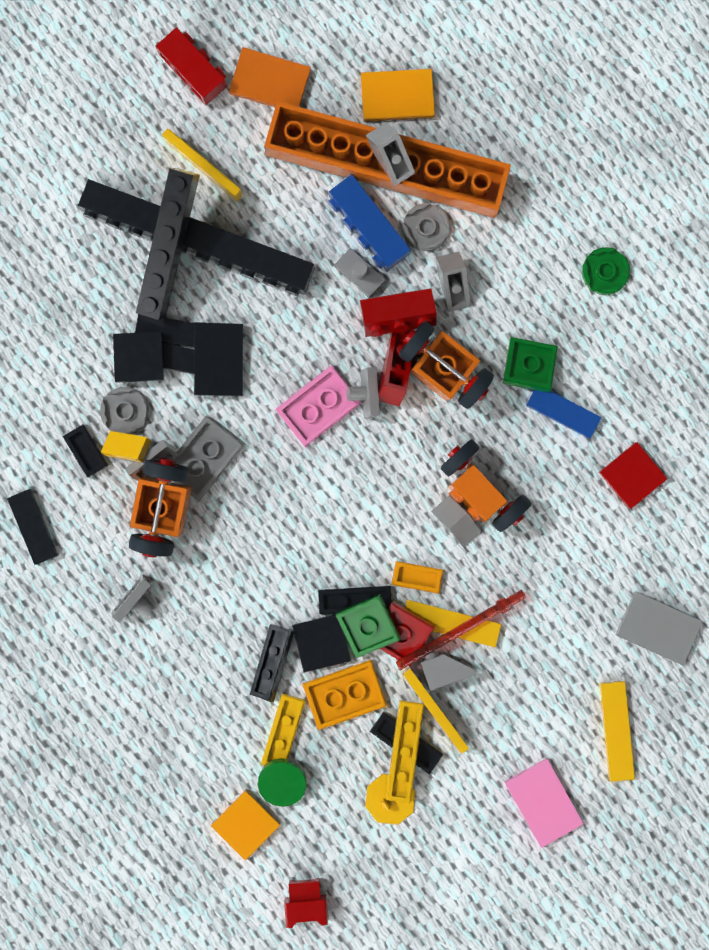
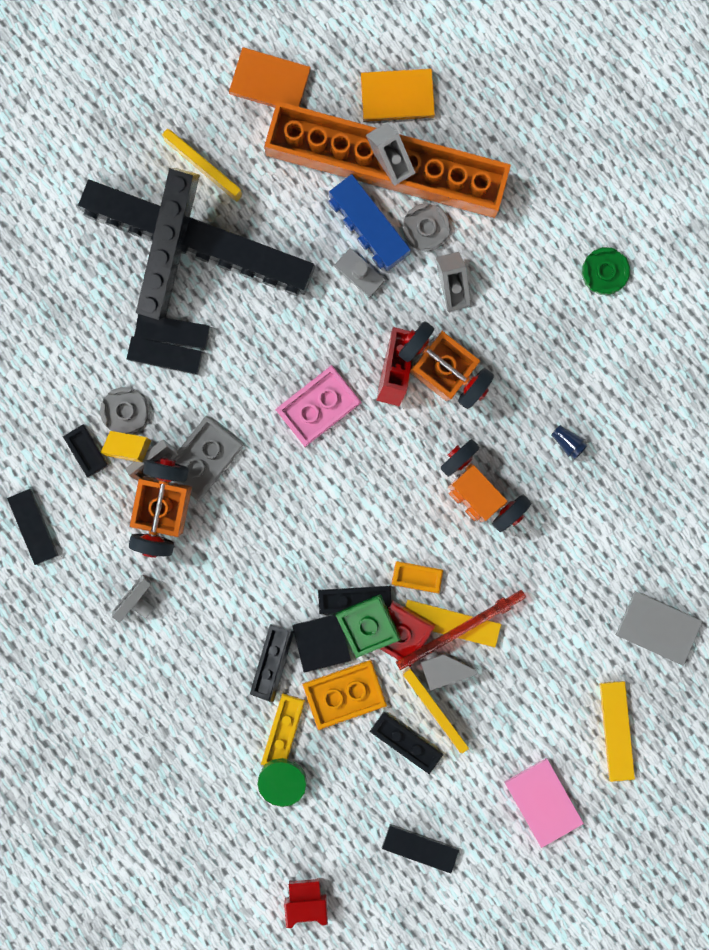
black tile [113,332,164,383] -> none
red brick [155,27,227,106] -> none
black tile [194,322,243,396] -> none
light orange tile [211,789,280,861] -> none
light grey tile [346,367,380,419] -> none
red brick [360,288,437,337] -> none
yellow piece [365,774,415,825] -> none
yellow tile [385,700,424,804] -> none
light grey slope [431,496,481,547] -> none
green tile [502,337,558,393] -> none
blue tile [526,390,601,439] -> none
red tile [598,442,667,510] -> none
none -> black tile [382,824,459,874]
none -> dark blue cone [551,425,588,460]

